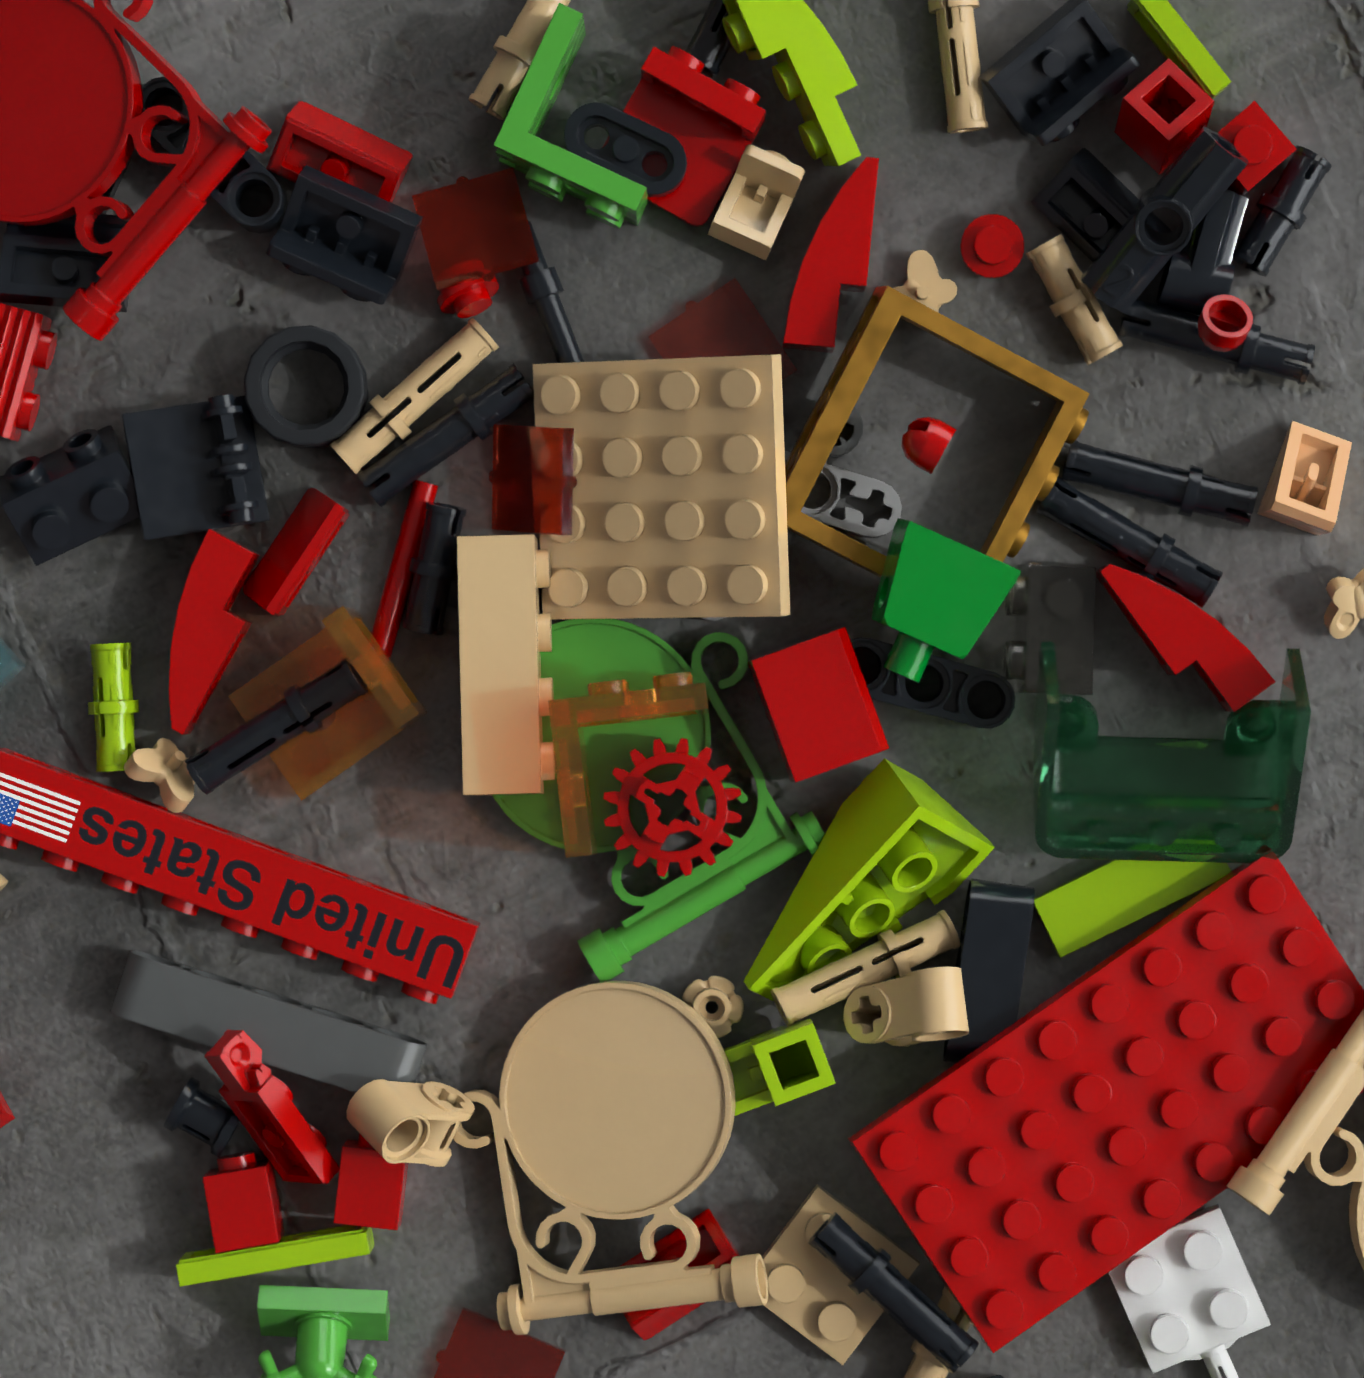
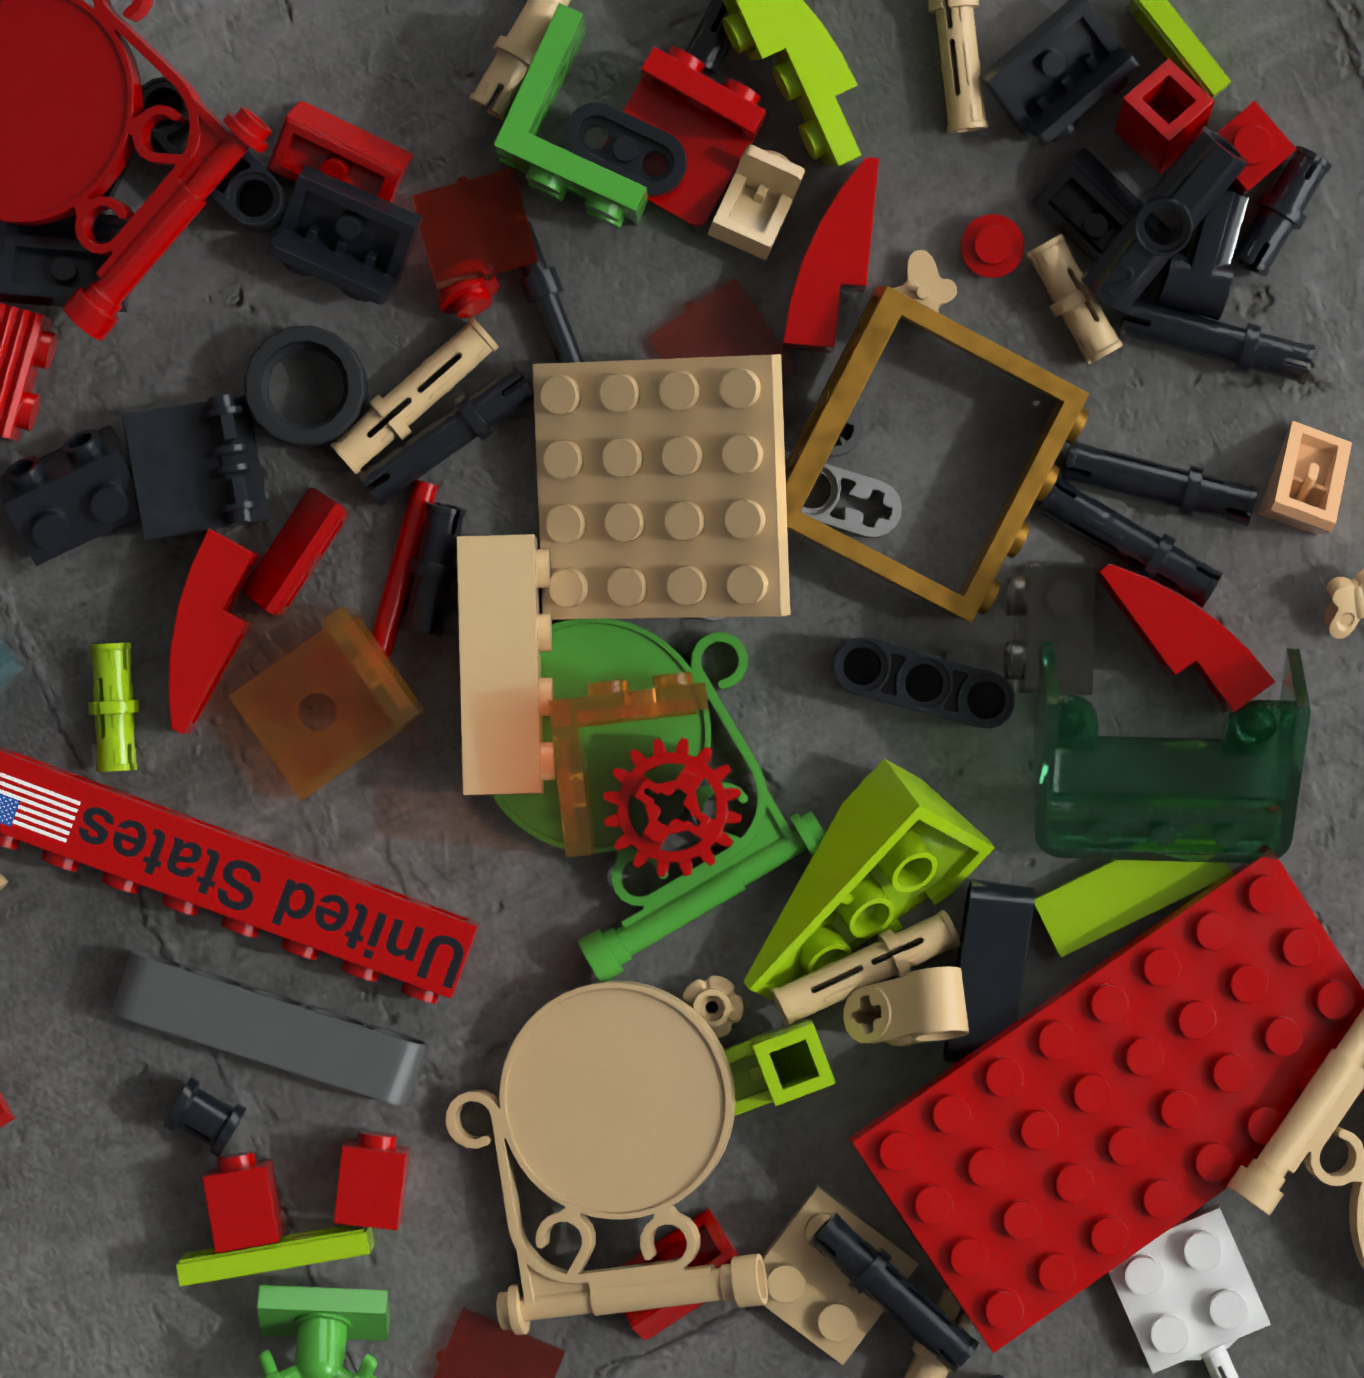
tan piece [124,738,195,813] -> none
black pin [185,657,369,795] -> none
red hinge [204,1030,340,1184] -> none
tan piece [346,1079,475,1167] -> none
clear red piece [489,424,577,535] -> none
red slope [748,627,889,783] -> none
green torso [872,518,1021,683] -> none
red hinge [901,416,957,474] -> none
red hinge [1198,294,1253,352] -> none

